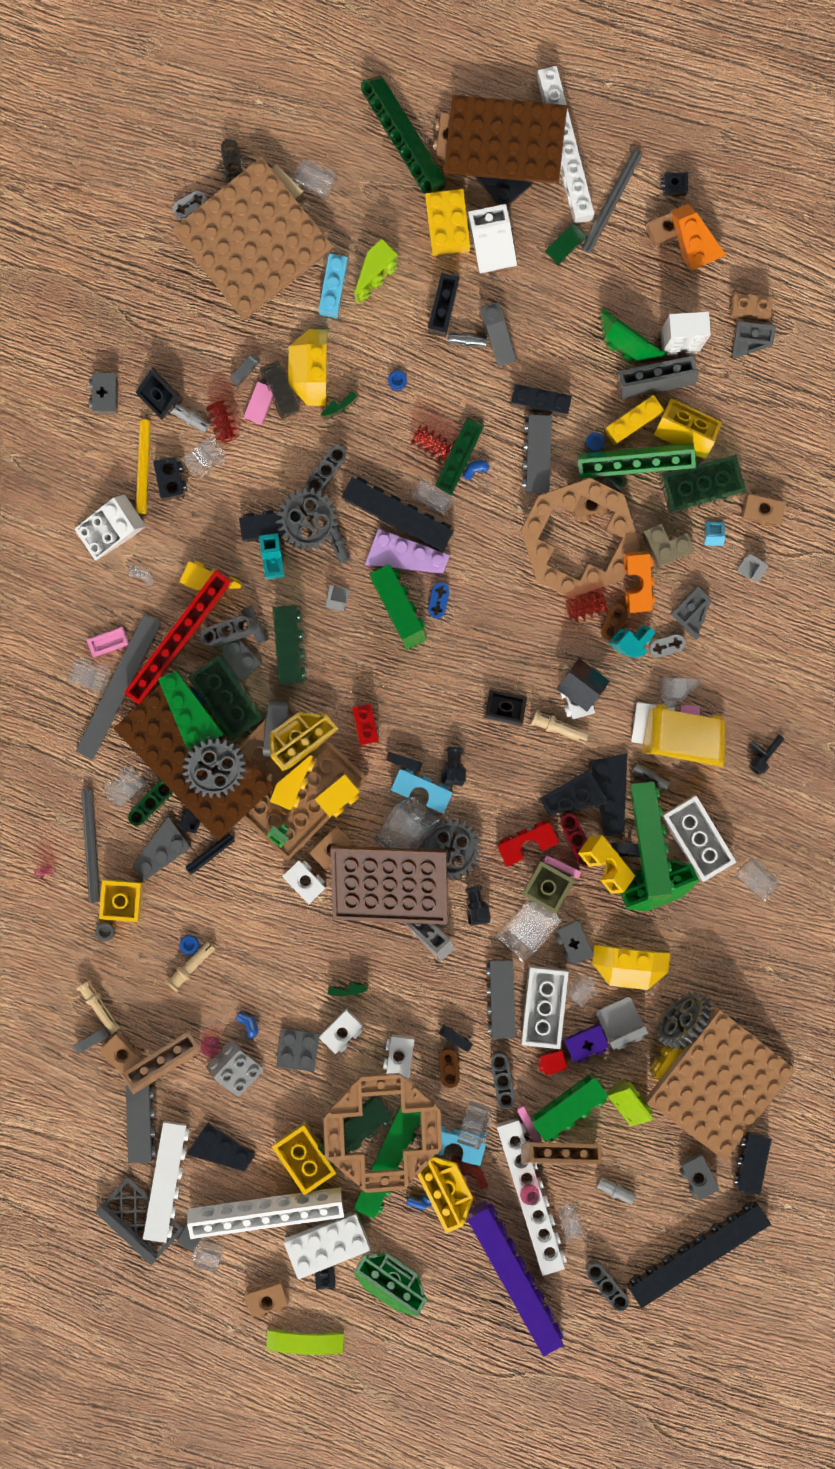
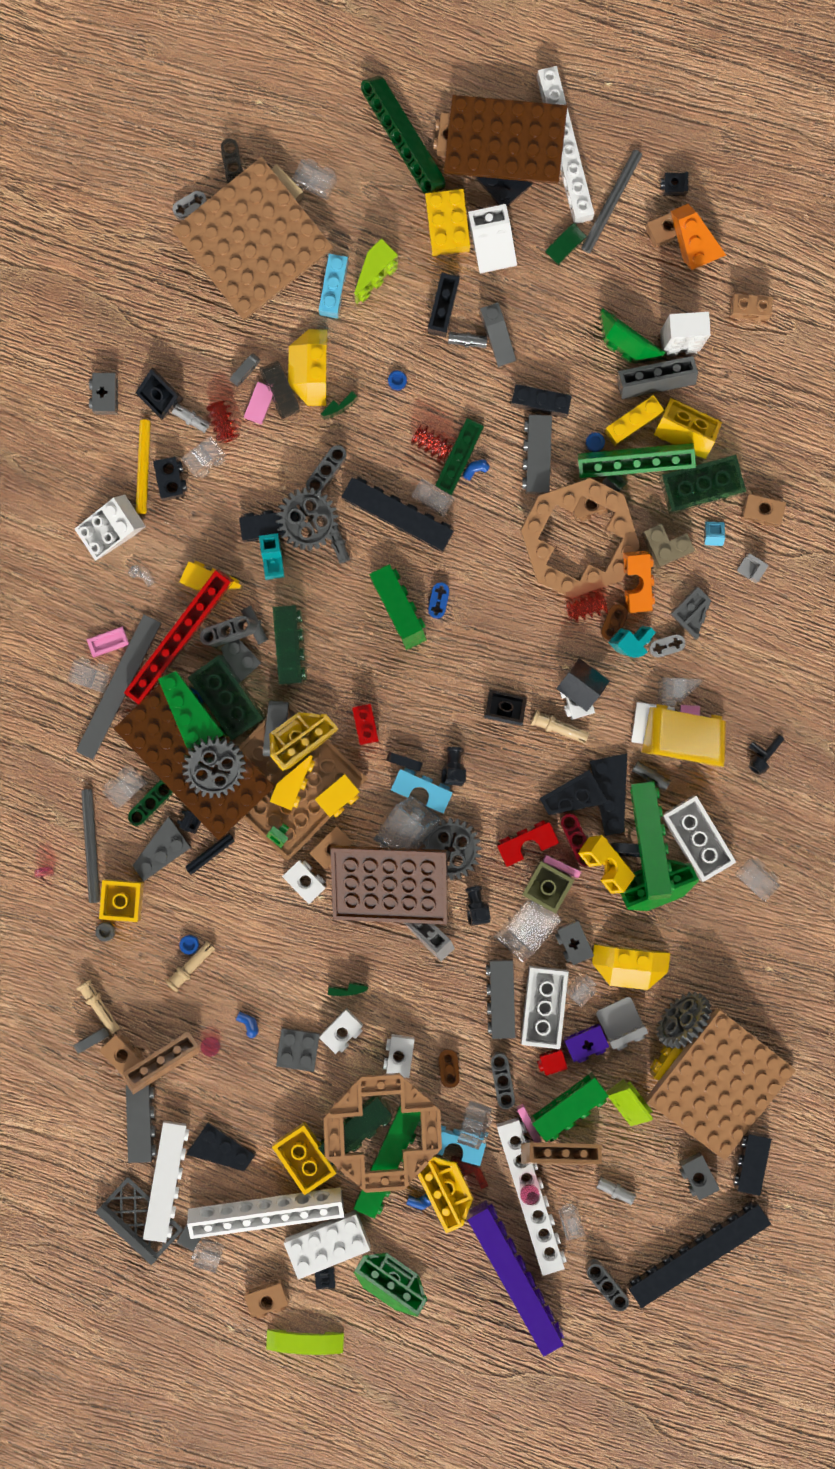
light grey bracket [206,1039,263,1096] -> none
light grey panel [325,584,349,612] -> none
lavender wing [365,529,450,574] -> none
black beam [438,1024,473,1052] -> none
dark grey wing [731,321,776,359] -> none

